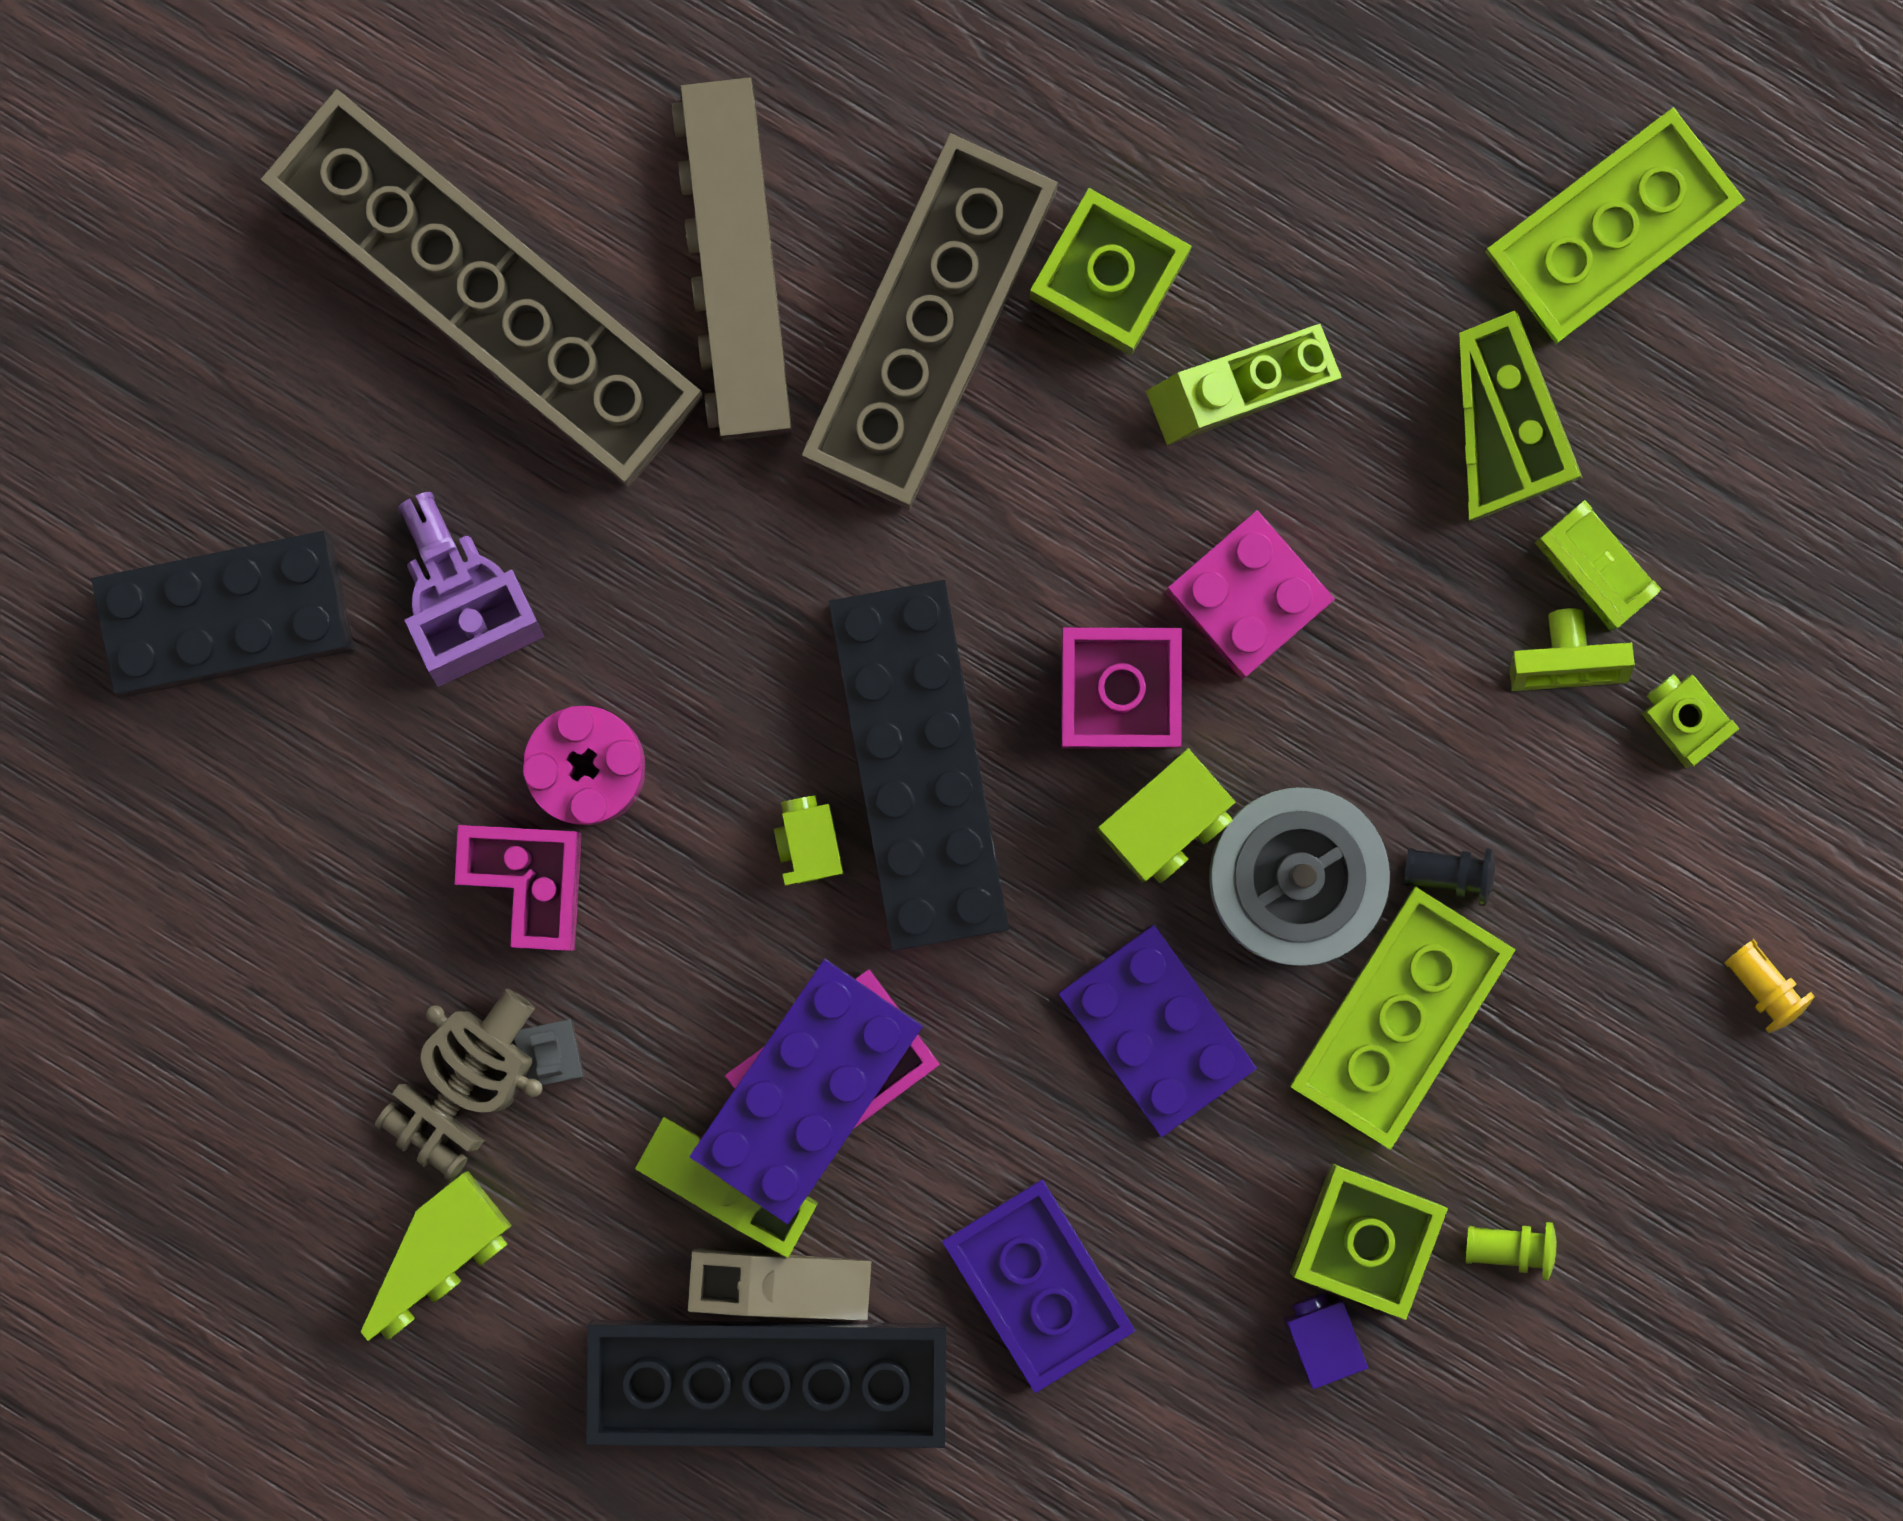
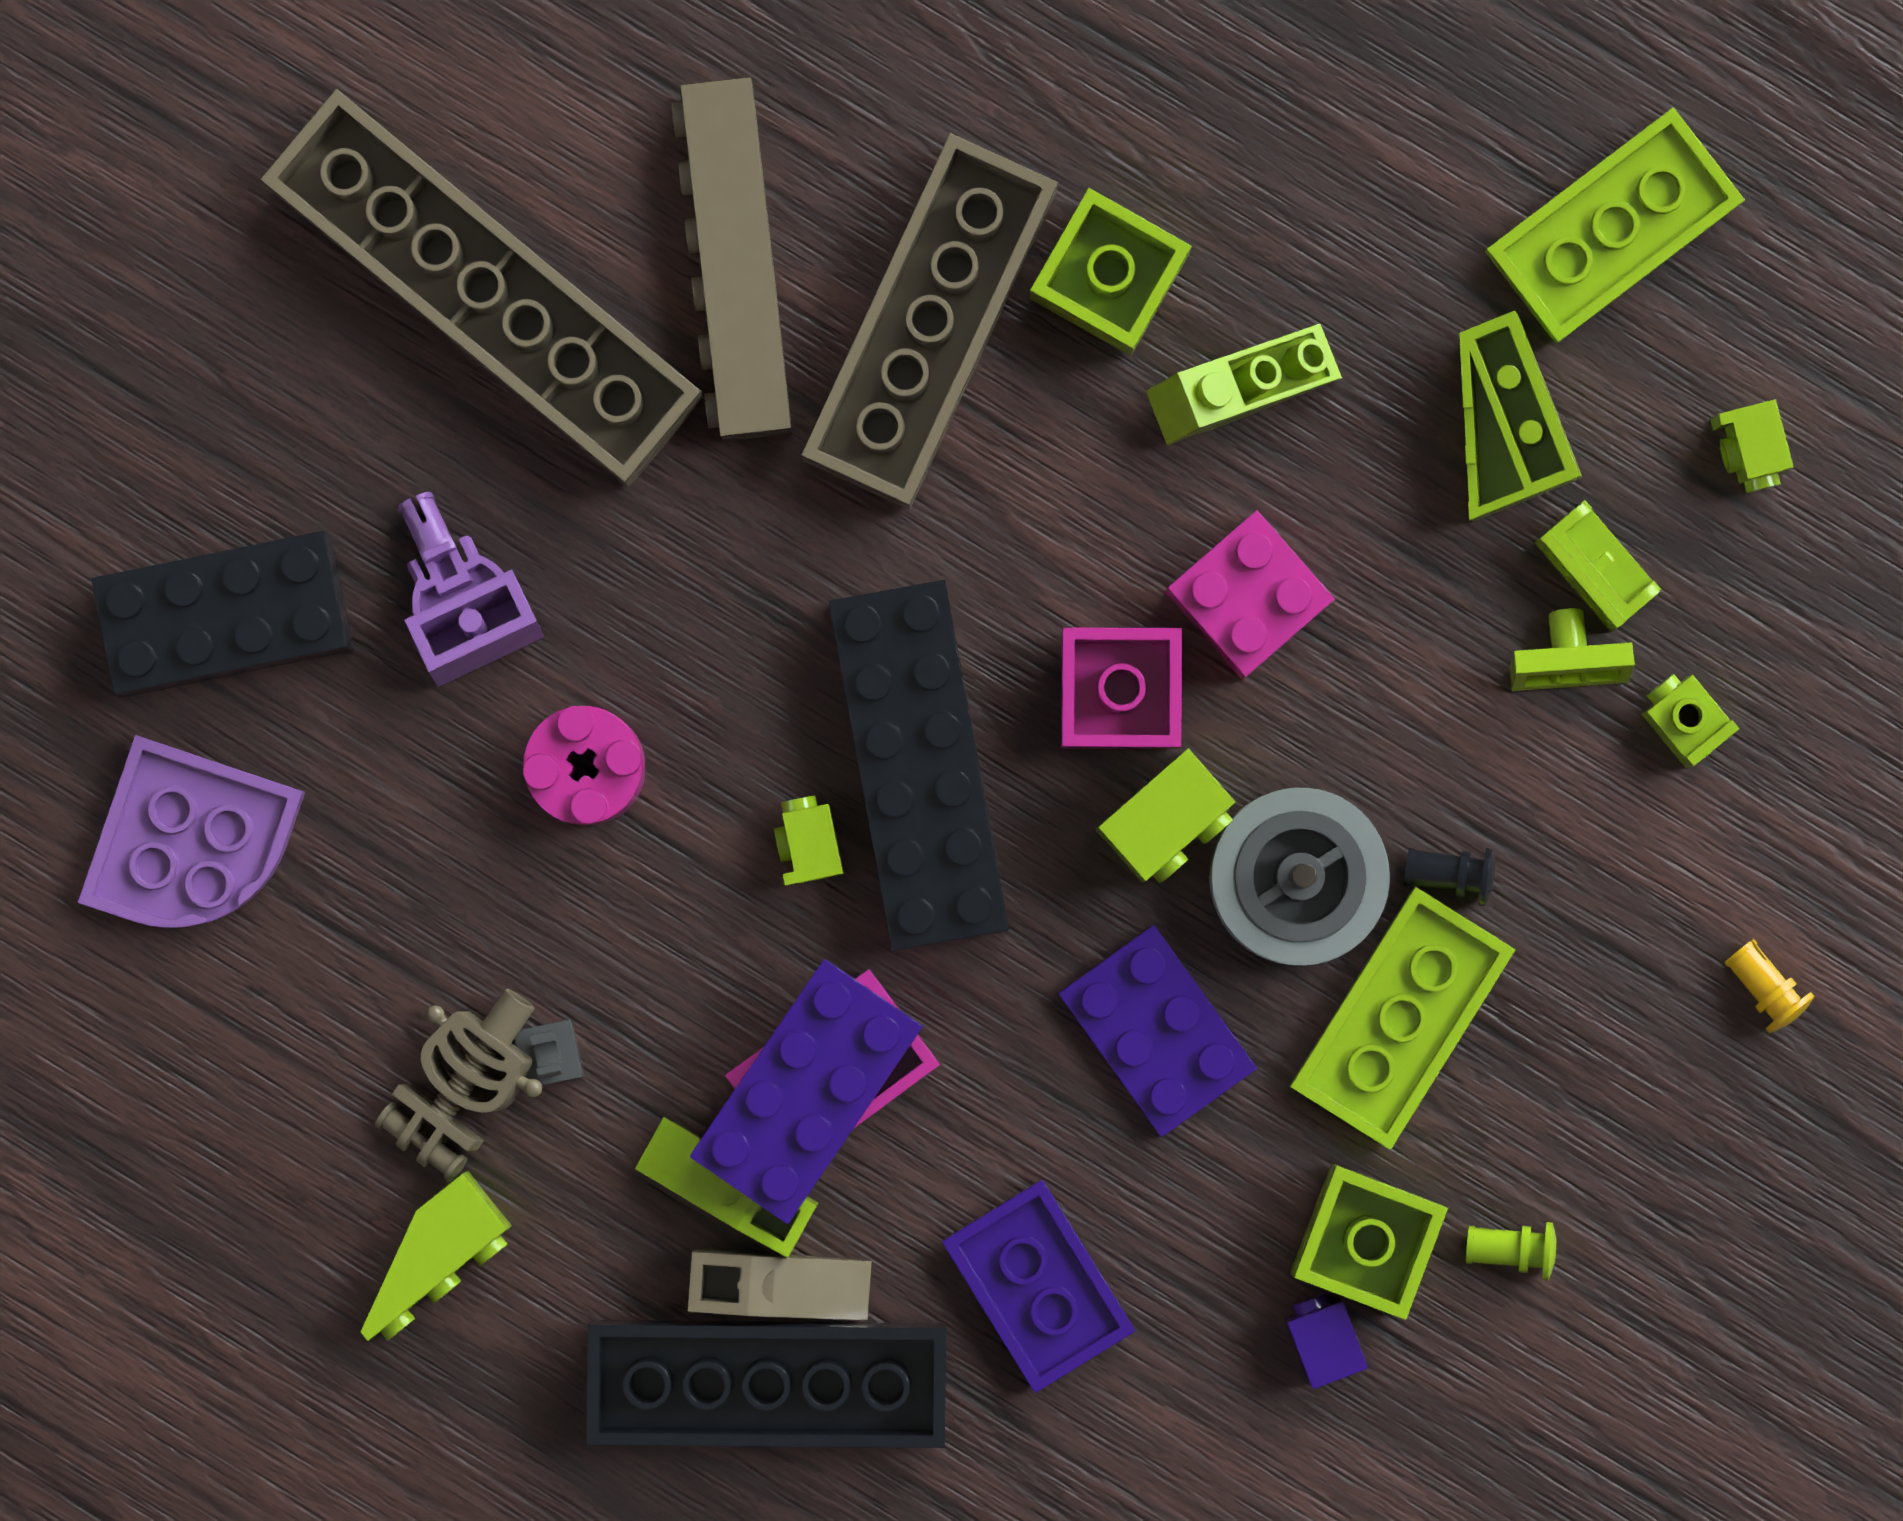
dark pink brick [455,825,582,951] -> none
none -> medium lavender plate [78,735,305,927]
none -> lime brick [1710,399,1794,494]

